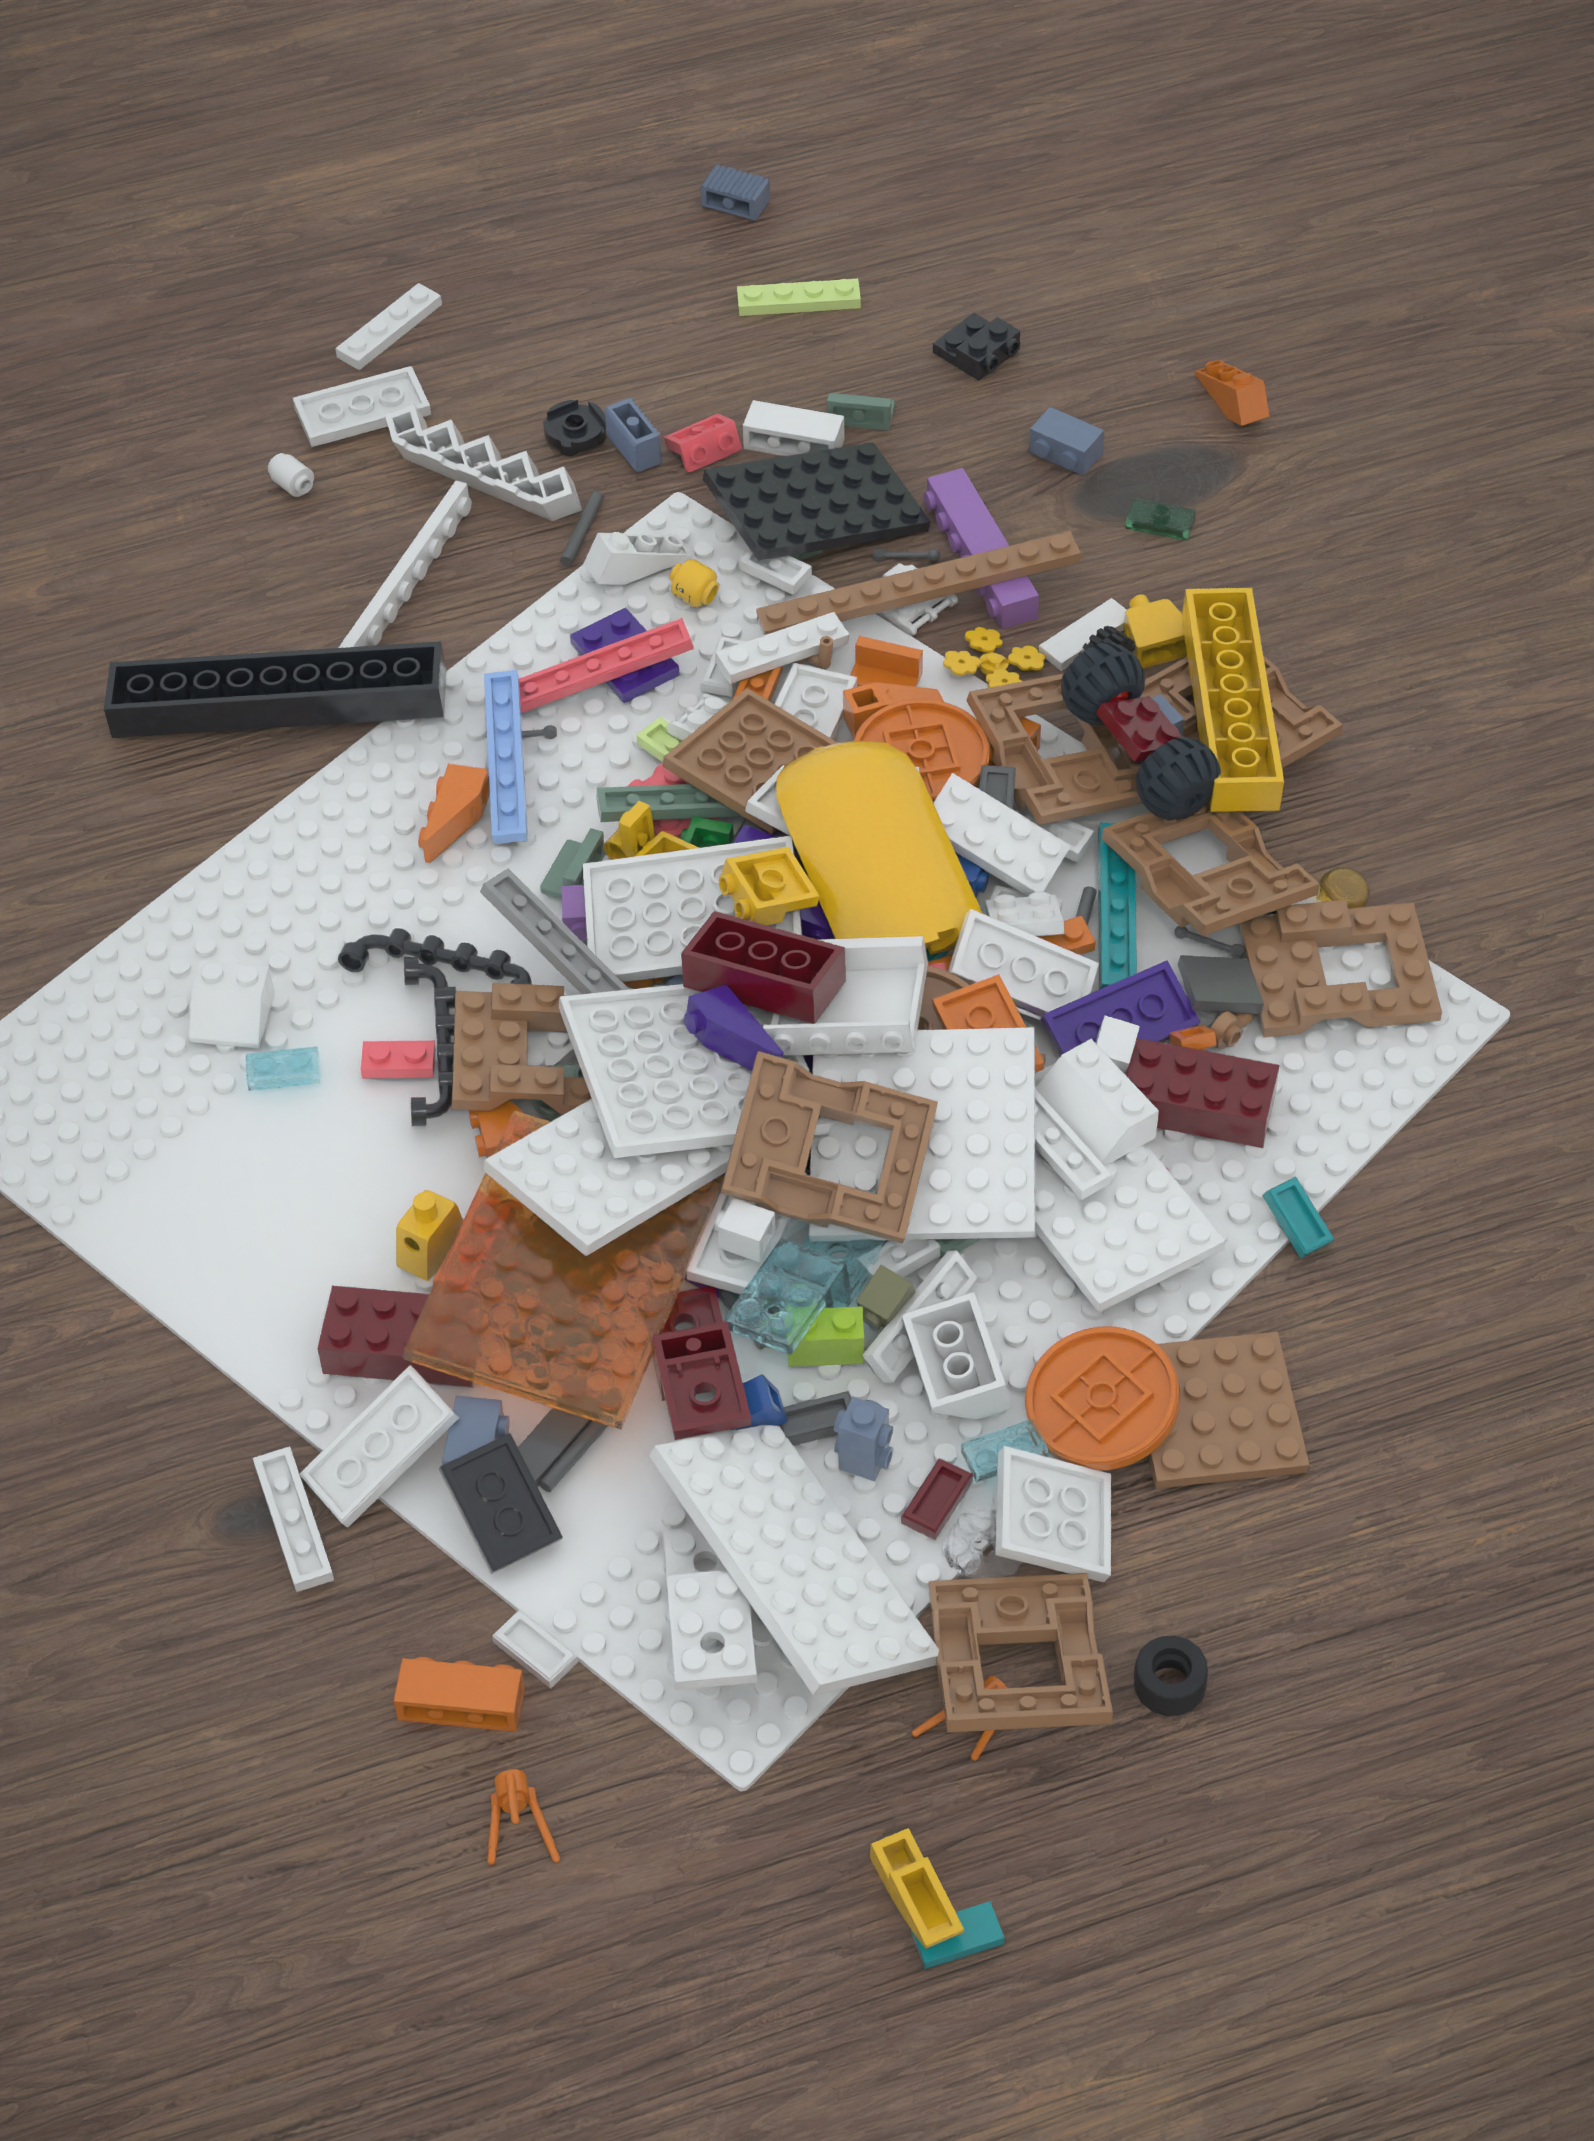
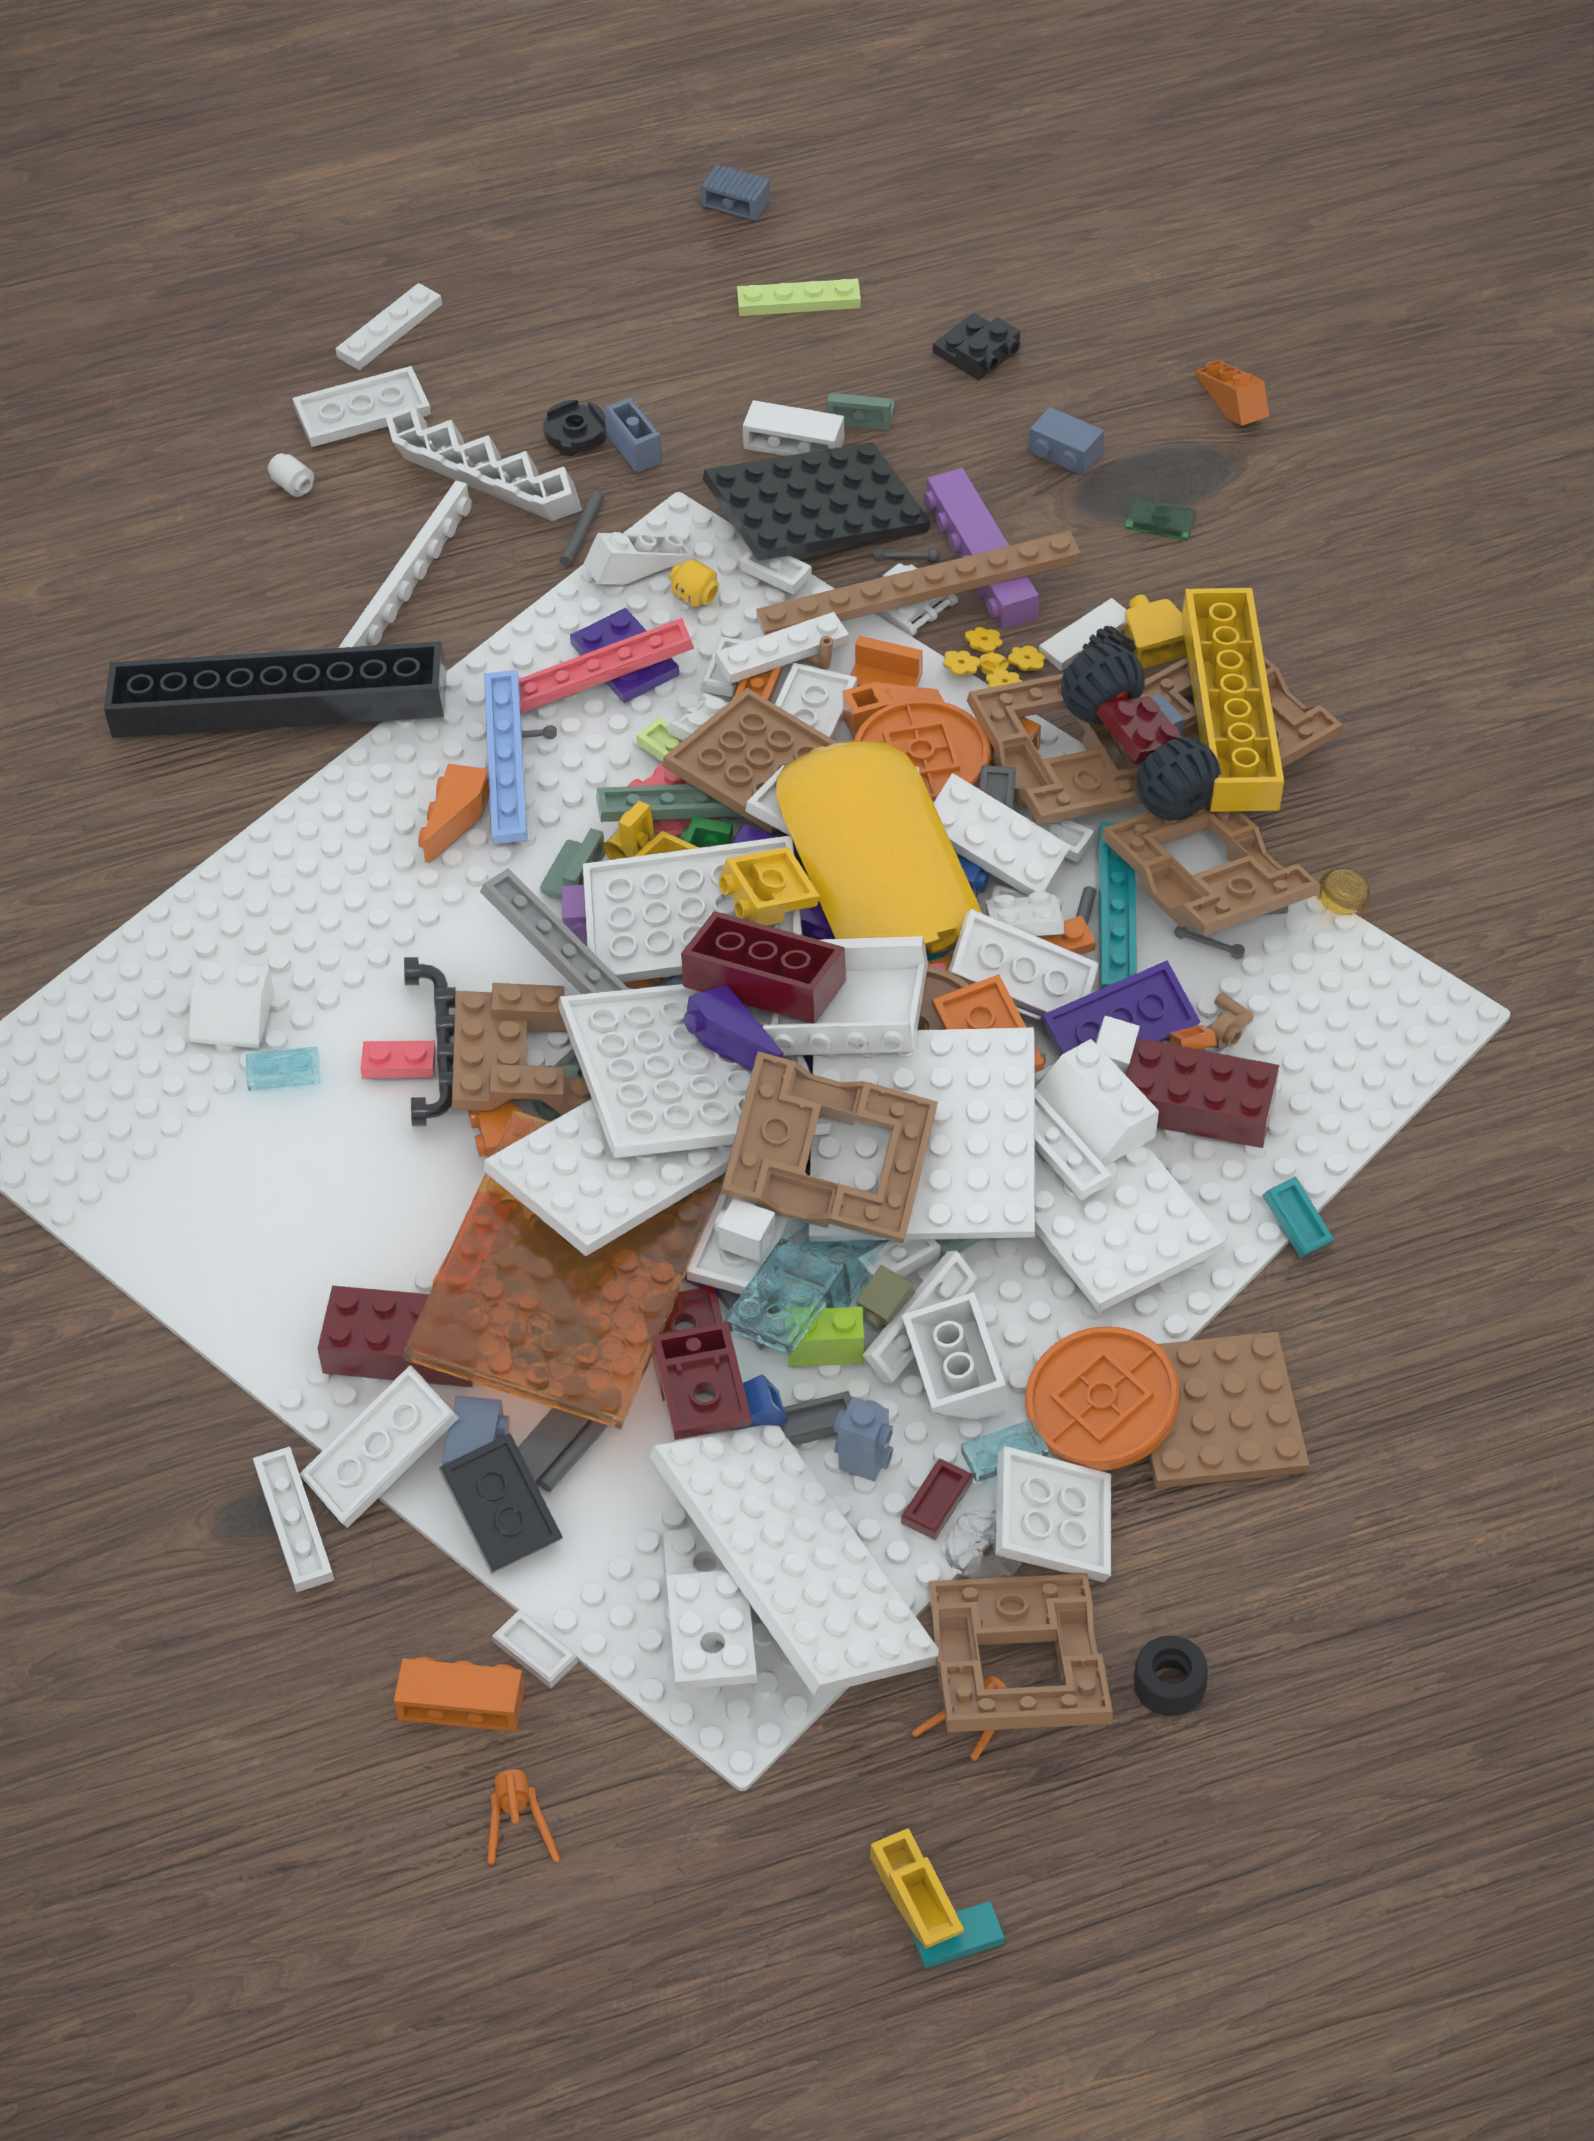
black bar [338,928,532,984] -> none
yellow torso [396,1190,464,1282] -> none
coral bracket [664,413,742,472] -> none
dark grey tile [1177,955,1264,1014] -> none
medium nougat piece [1239,900,1442,1037] -> none

